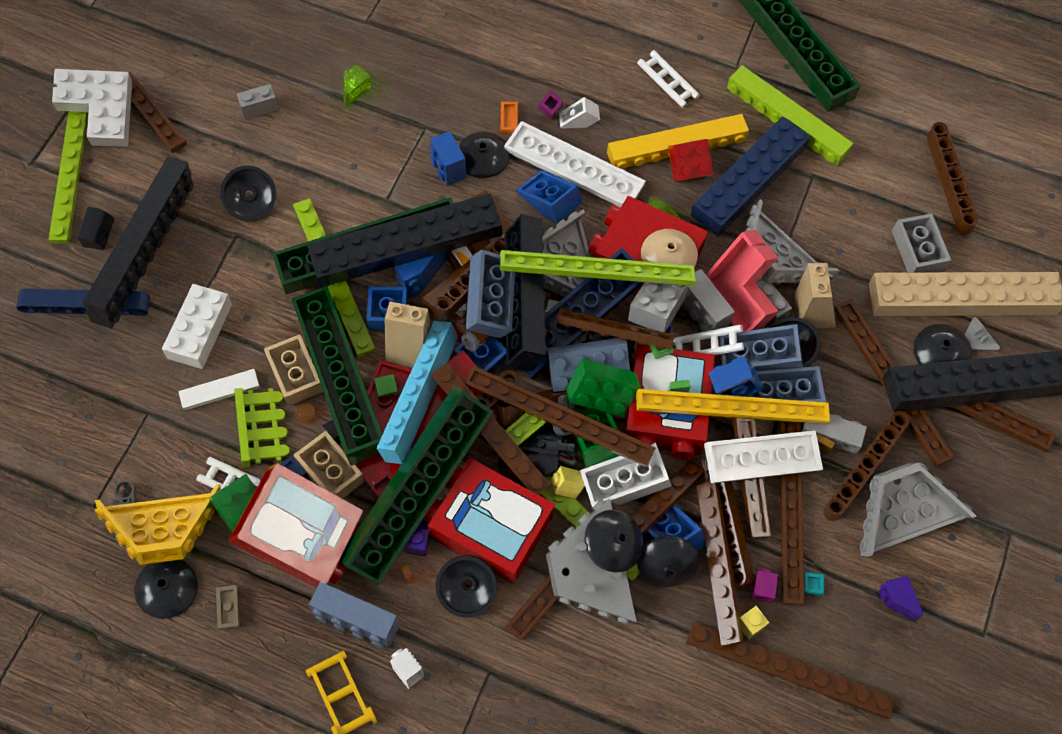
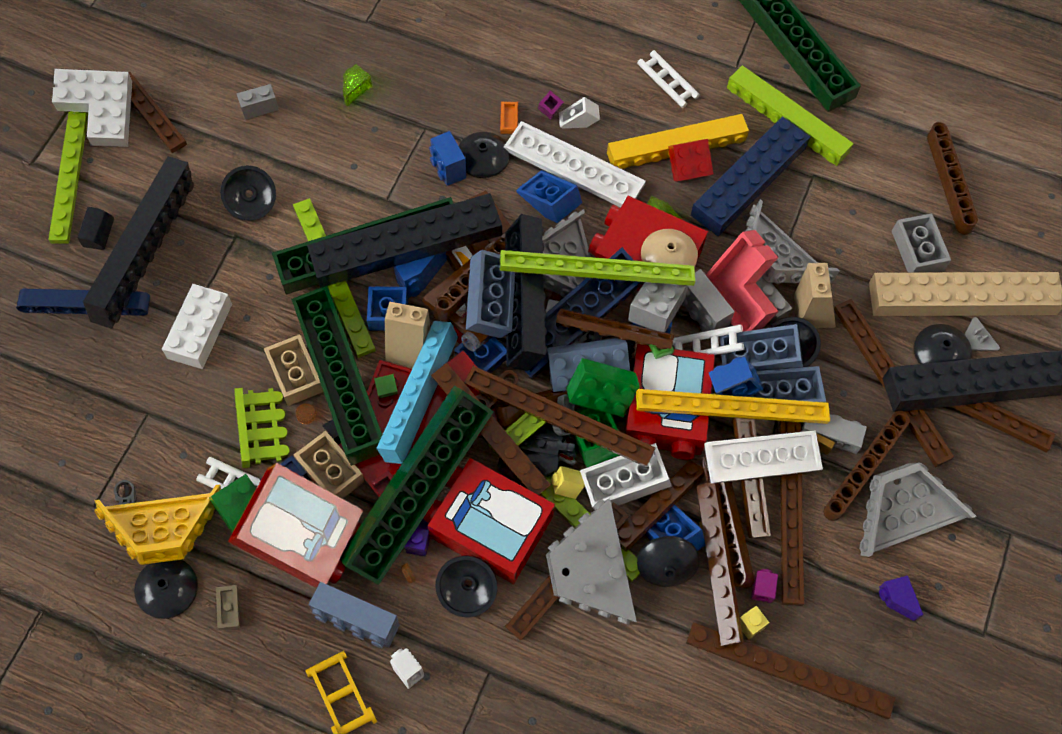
white tile [178,369,260,411] -> none
black dish [584,510,643,573] -> none
bright green tile [667,380,691,393] -> none
teal tile [804,572,825,596] -> none

